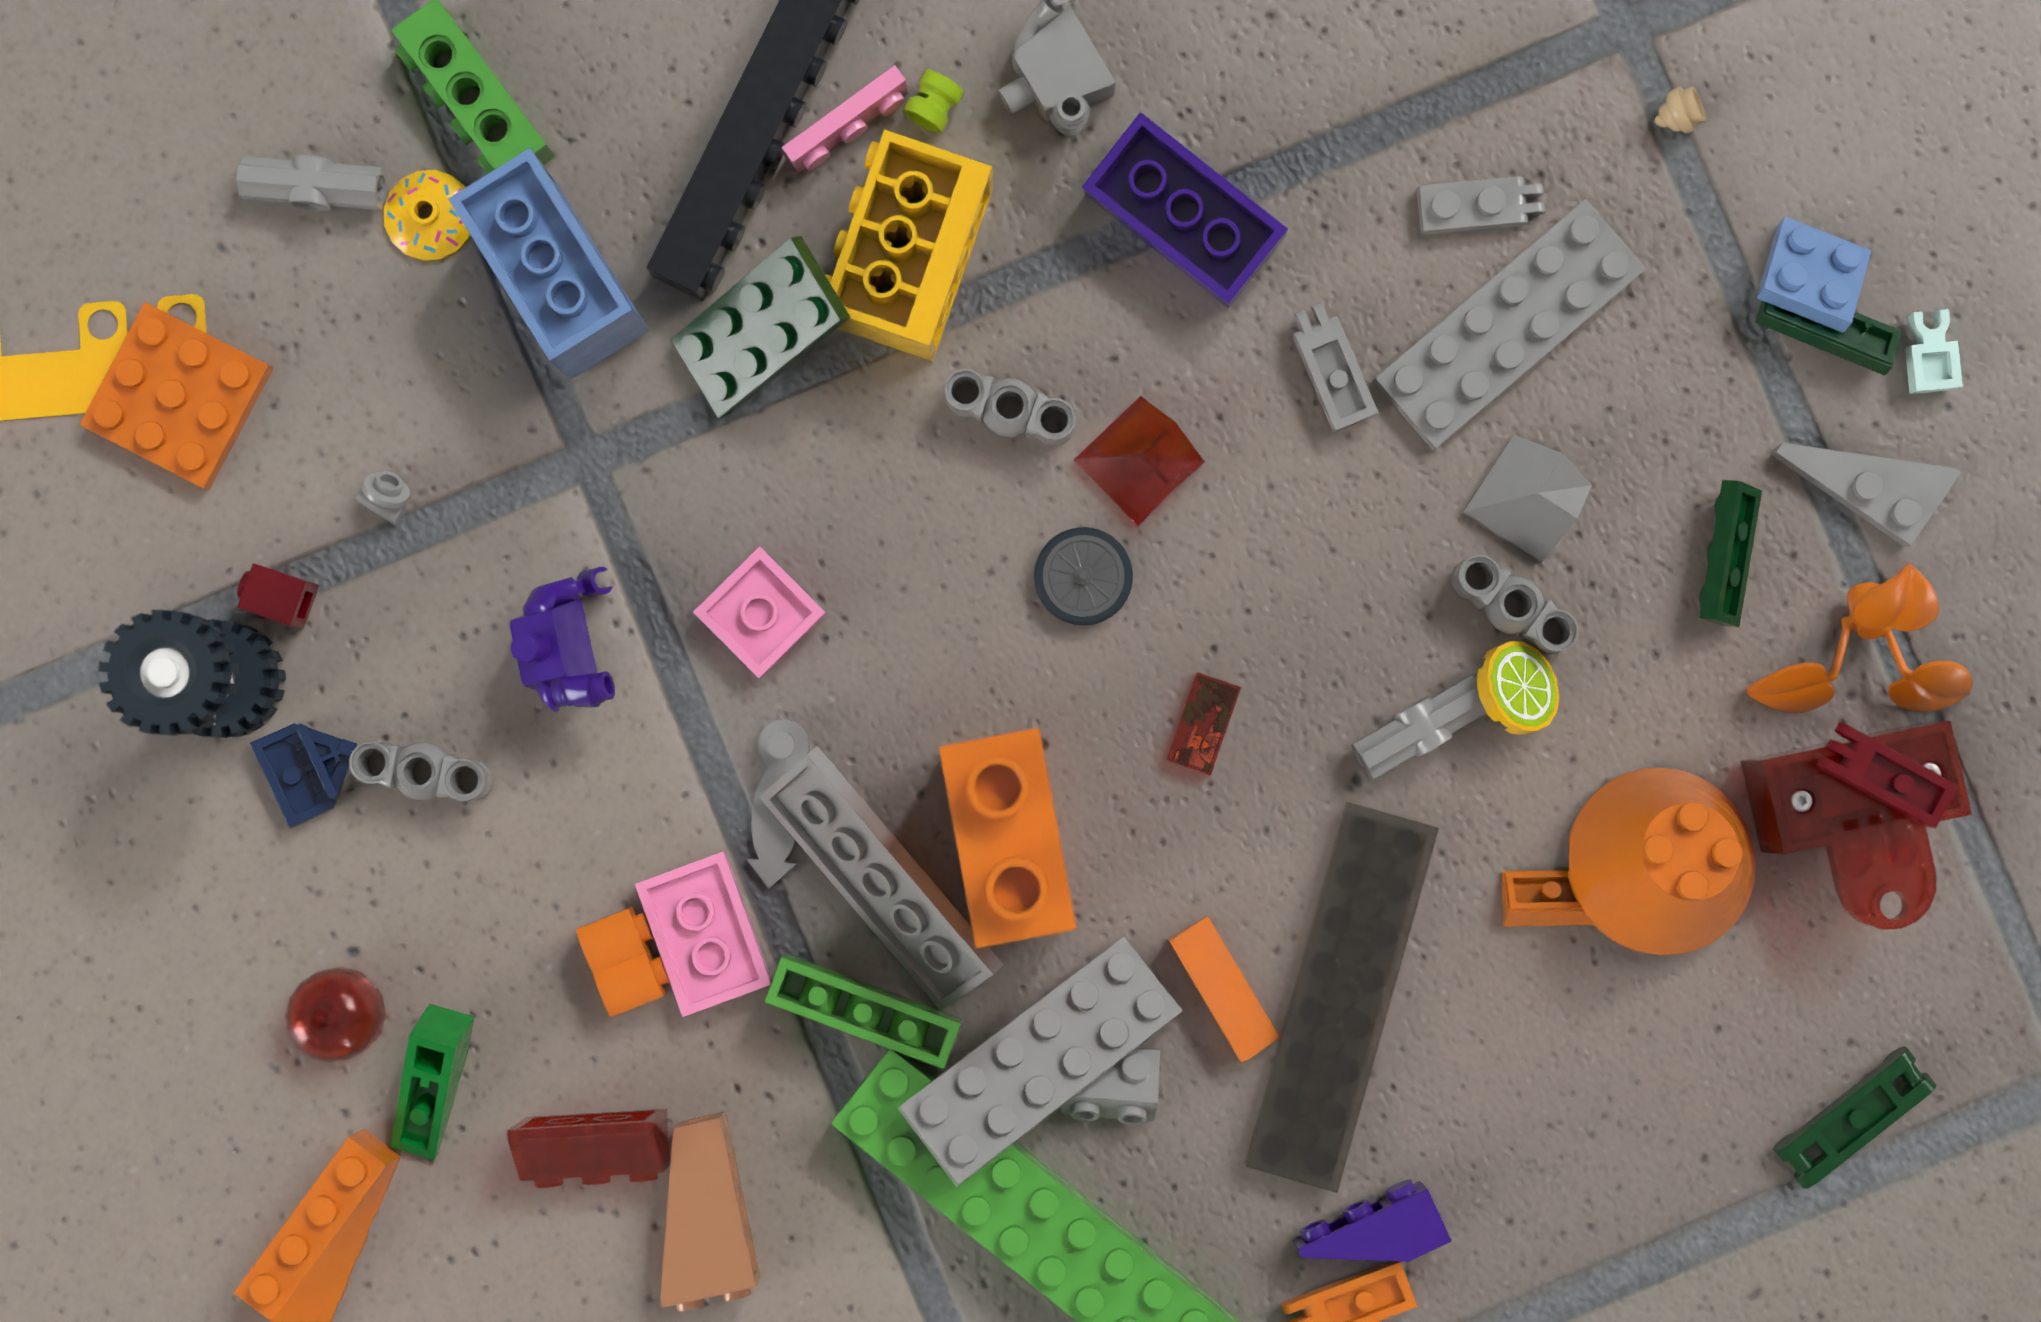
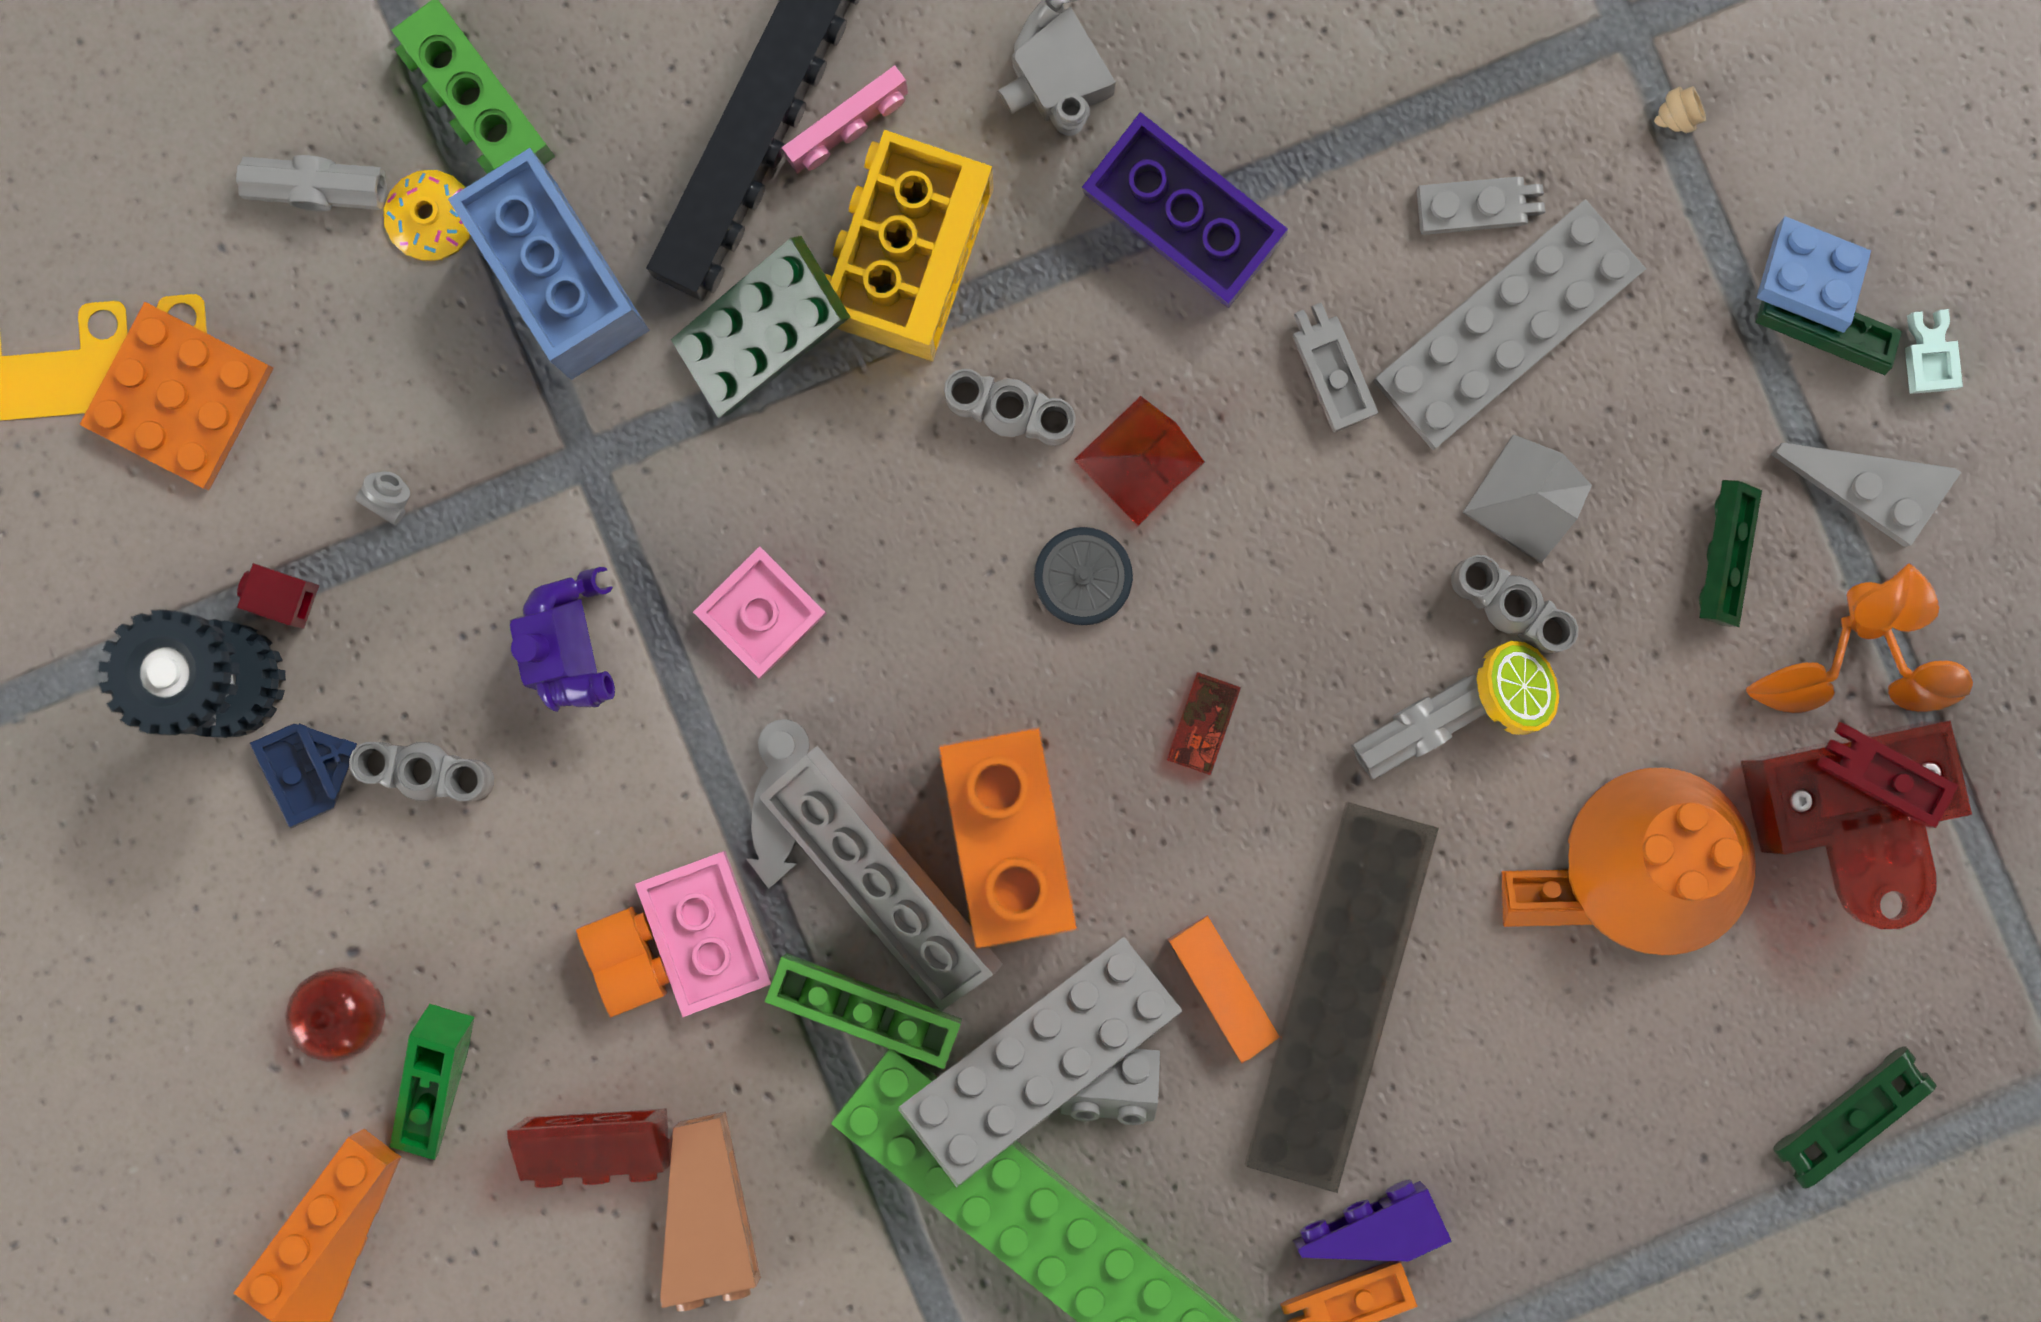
lime wheel [902,69,964,134] -> none

